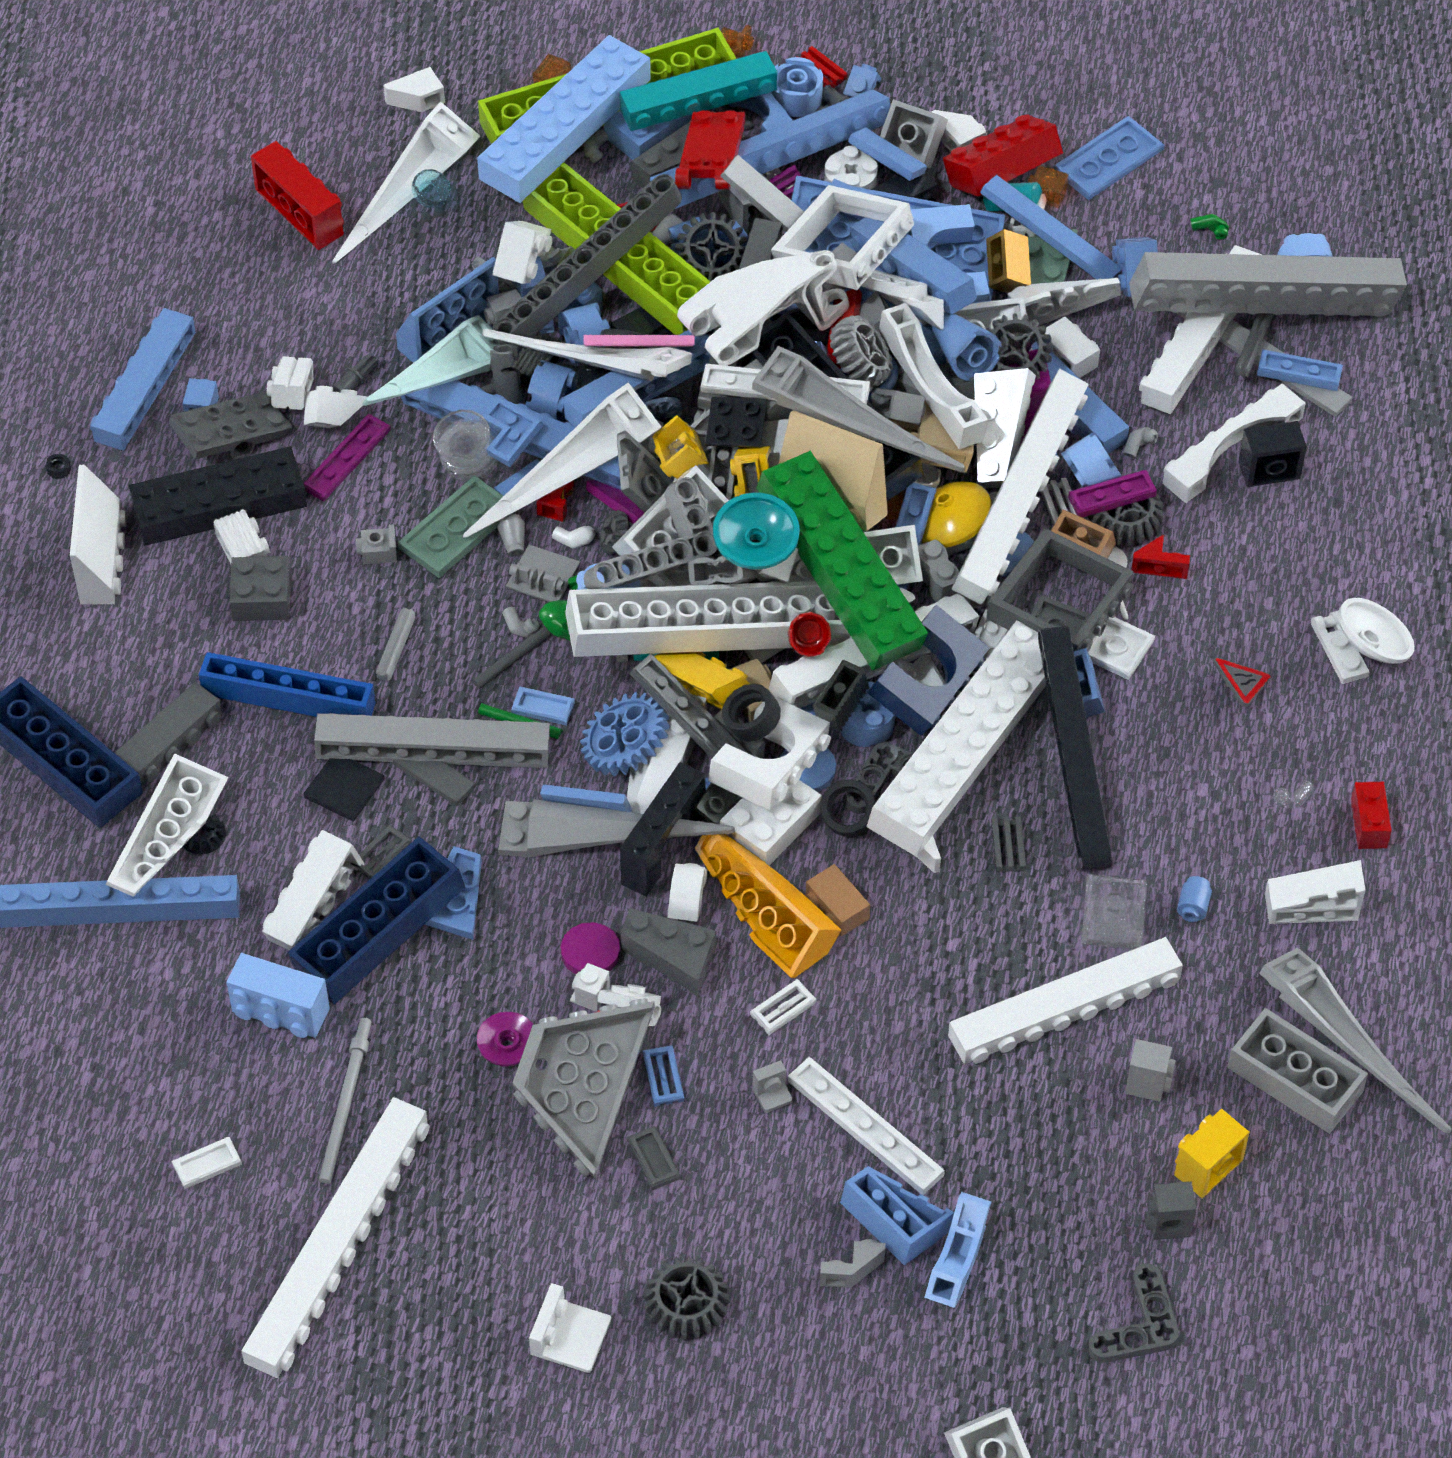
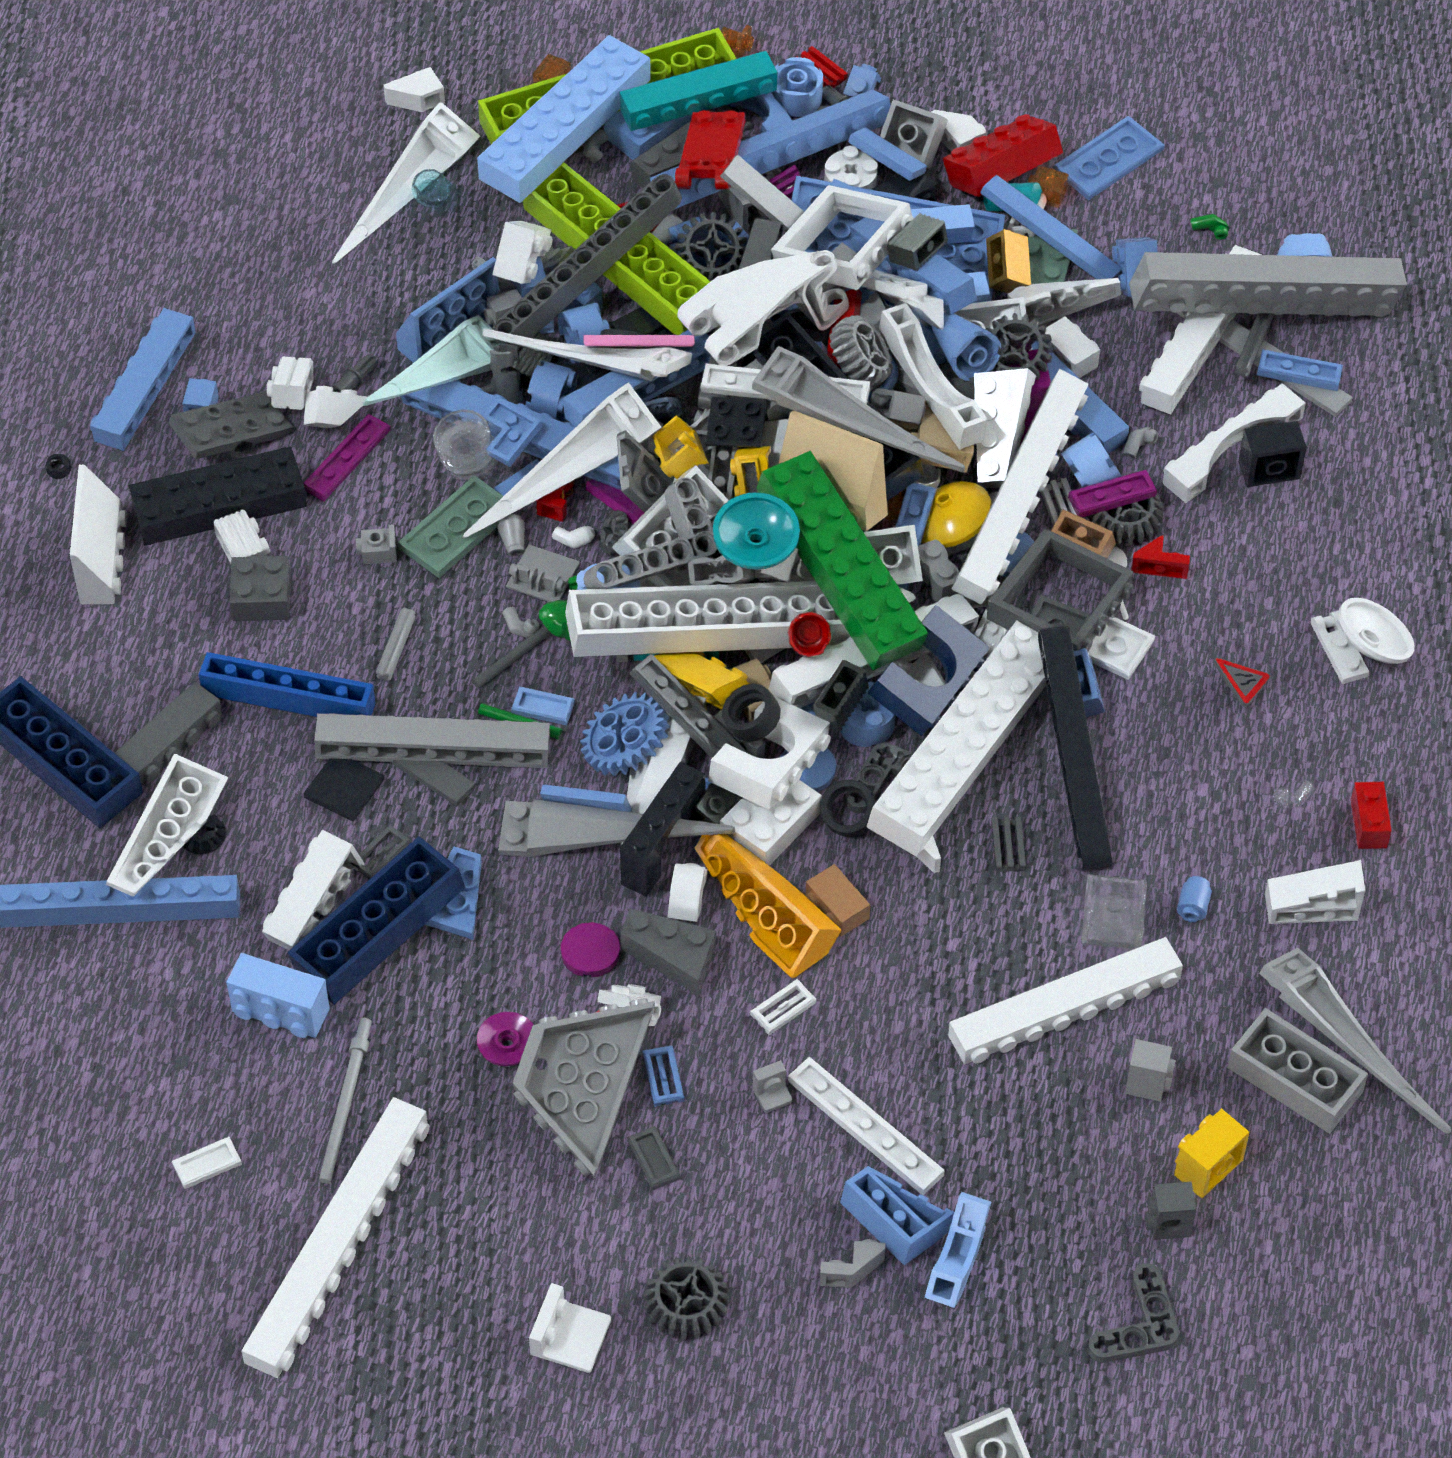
red brick [251,141,344,250] -> none
white brick [570,963,610,1012] -> none
none -> pearl dark grey brick [887,213,948,271]

